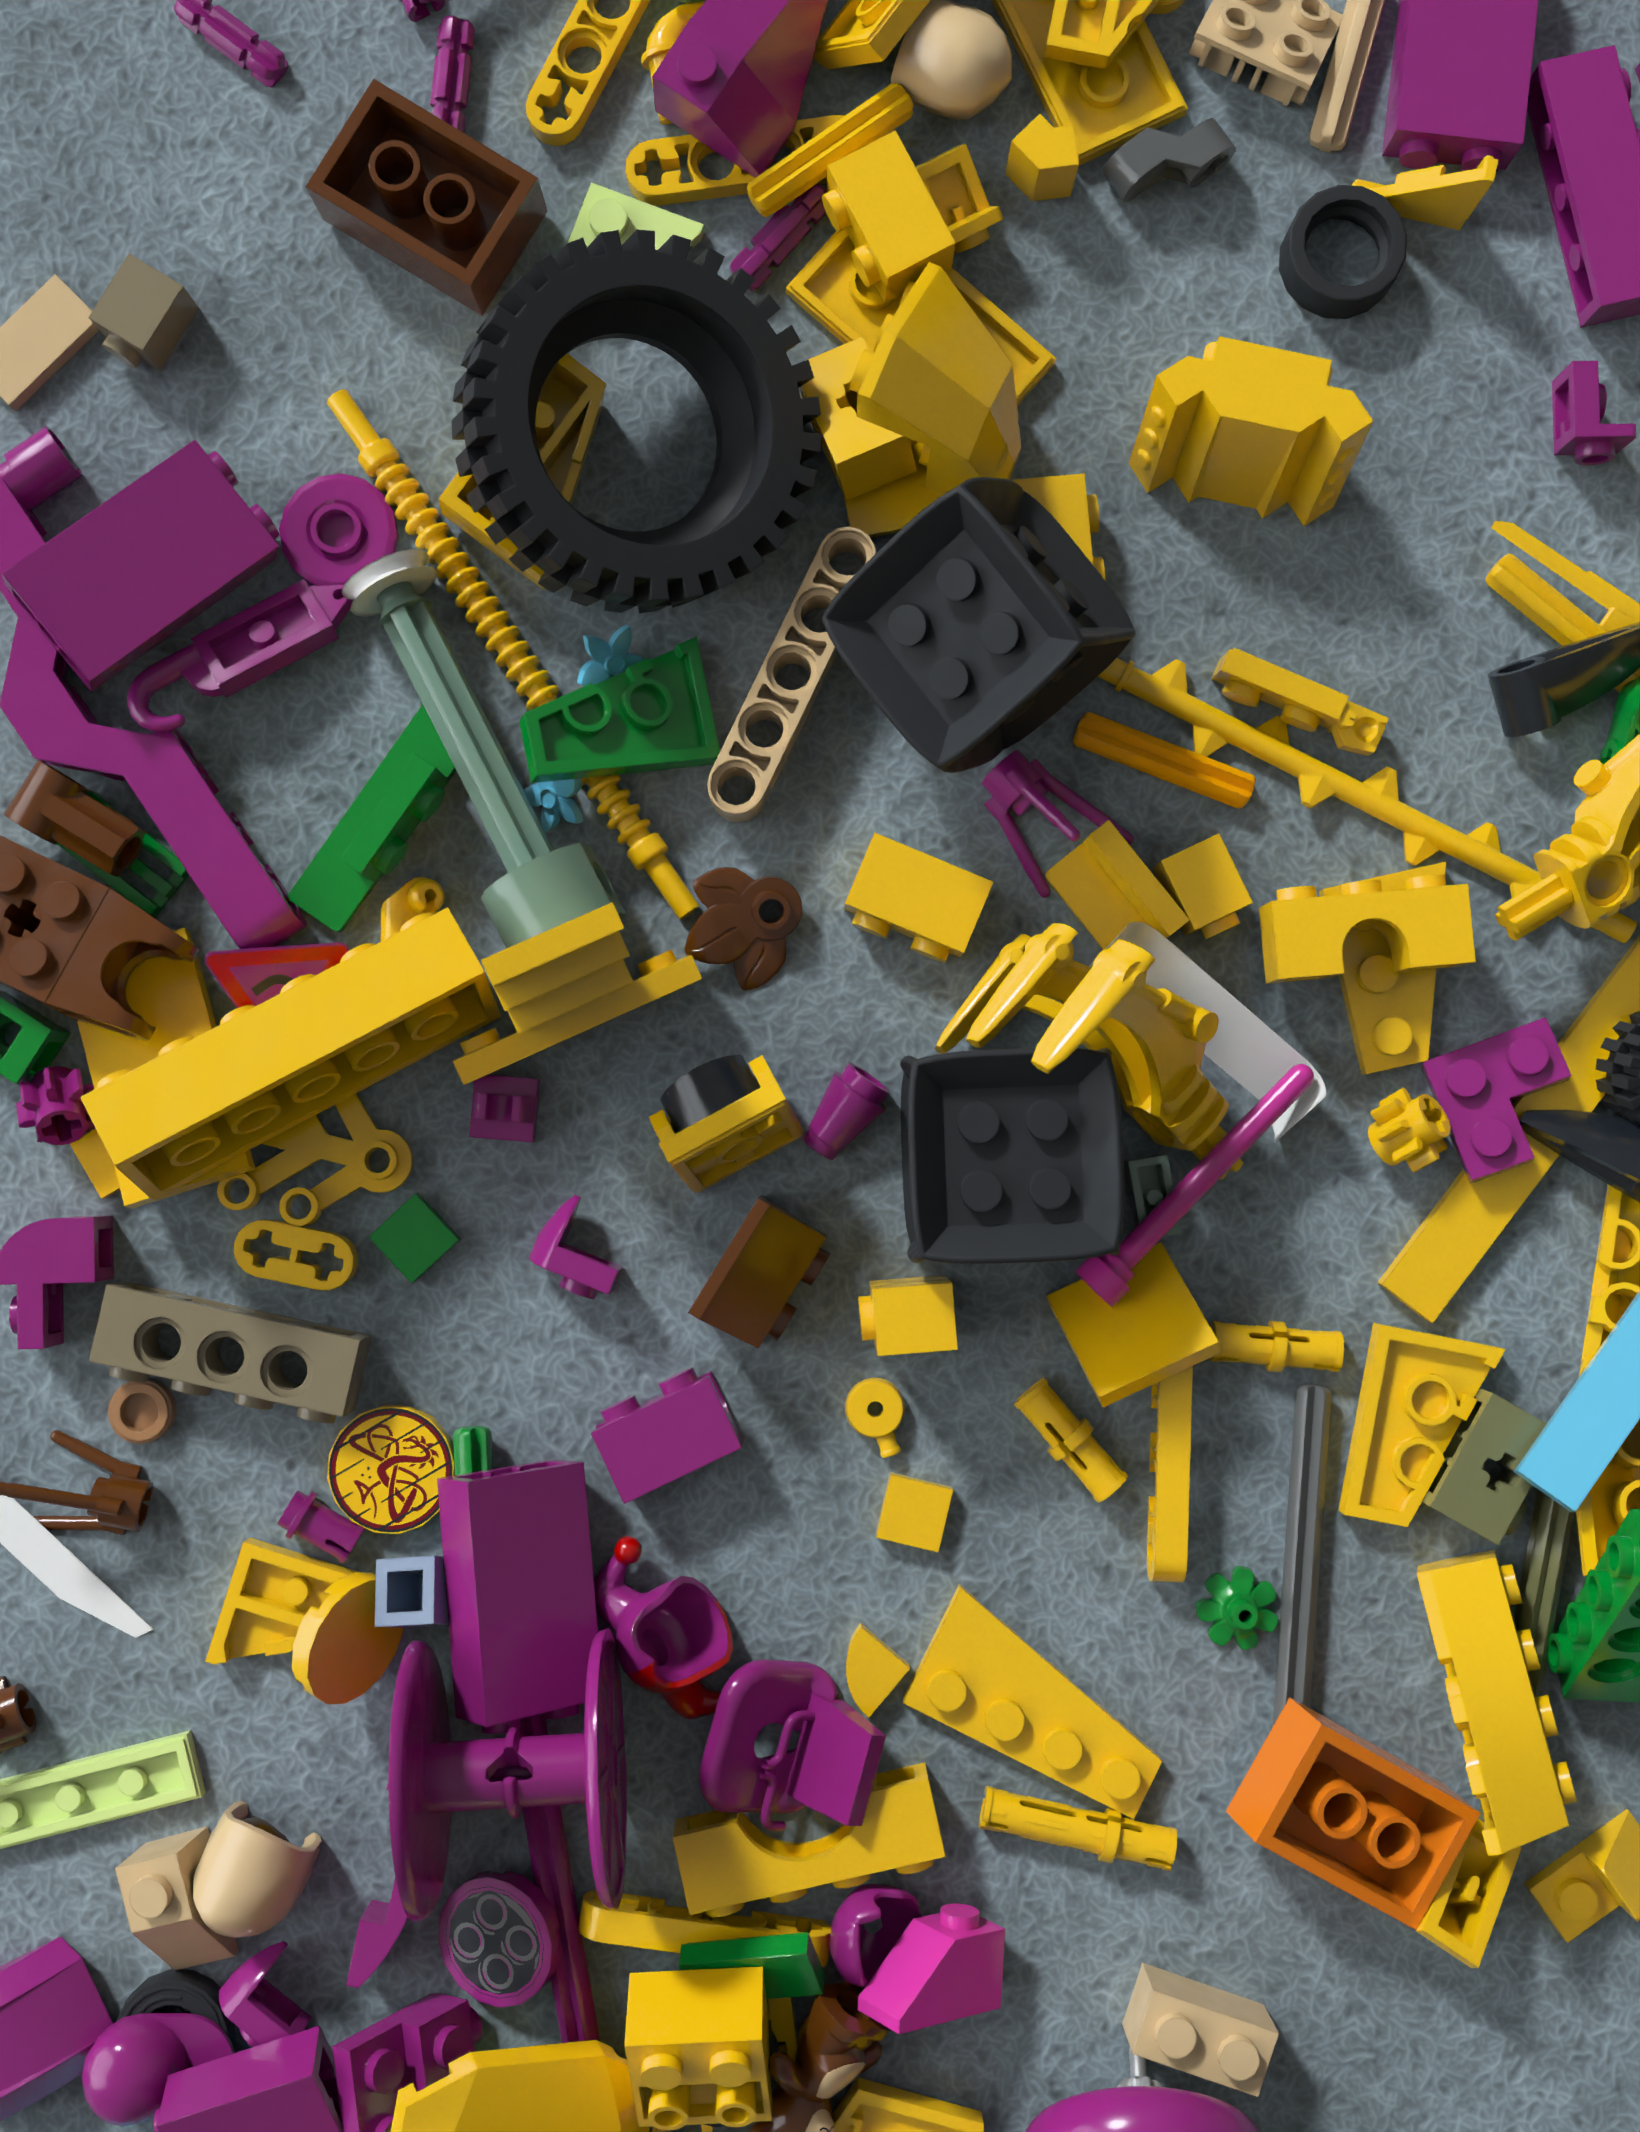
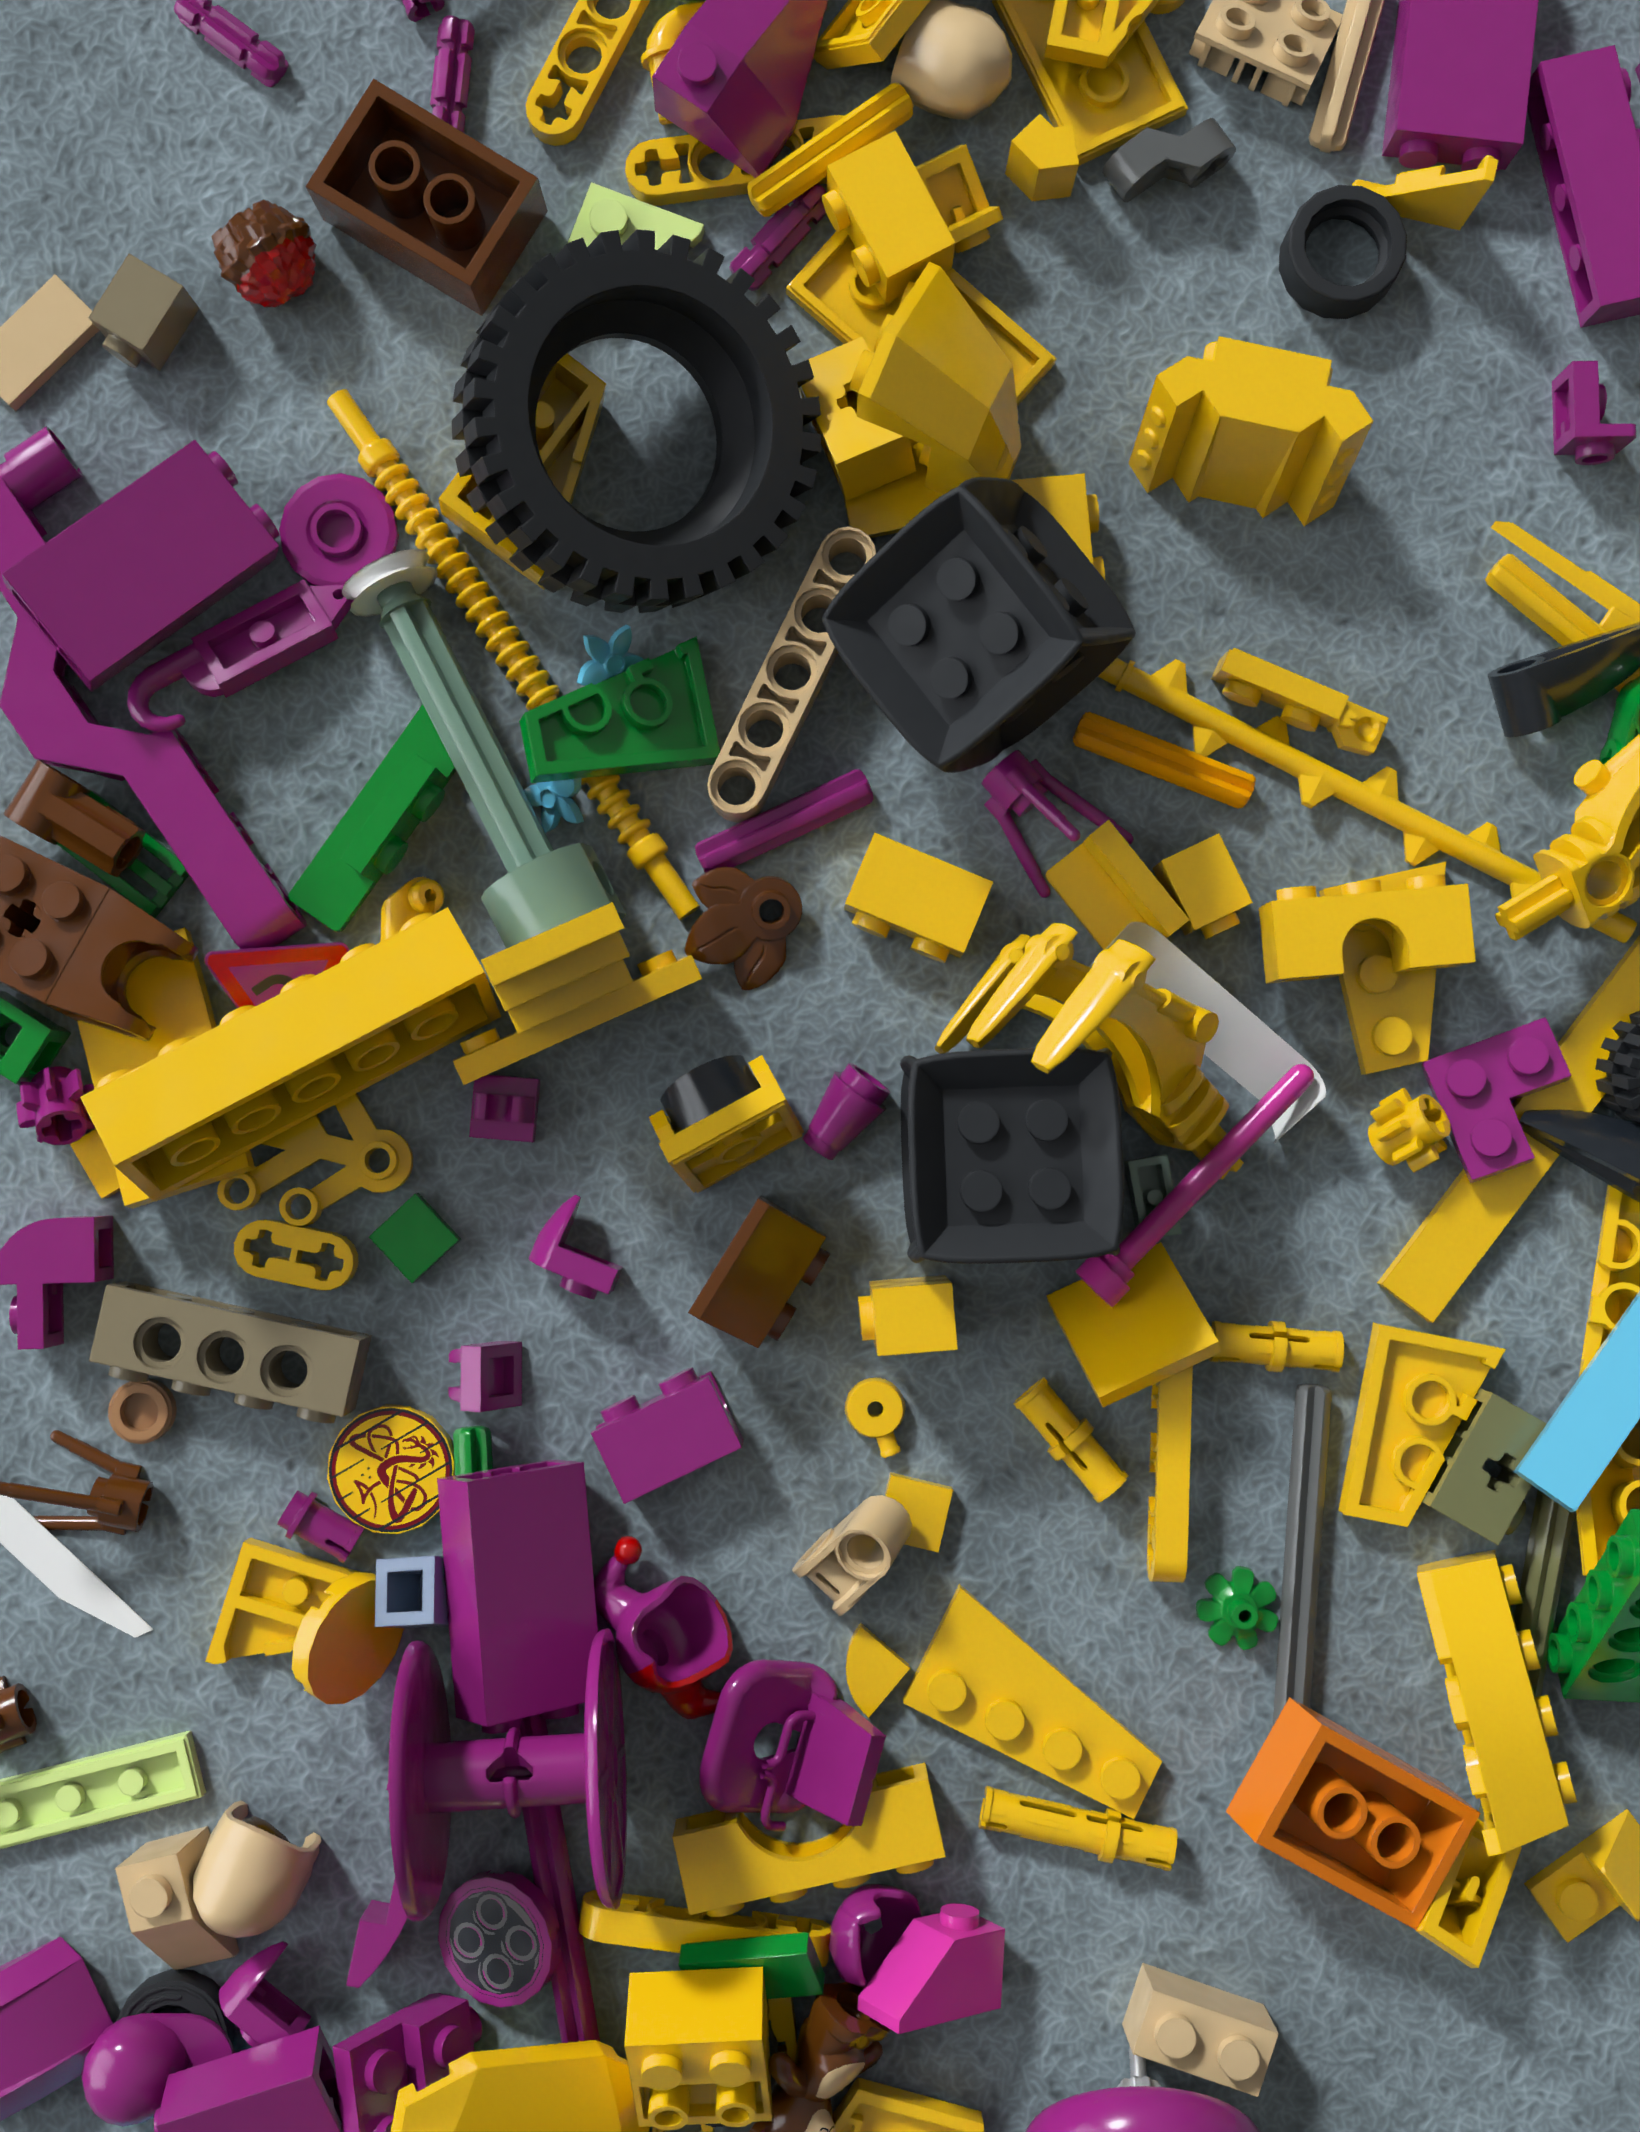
none -> piece [211,200,317,308]
none -> magenta tile [448,1341,522,1412]
none -> magenta axle [695,769,874,873]
none -> tan piece [792,1495,912,1616]

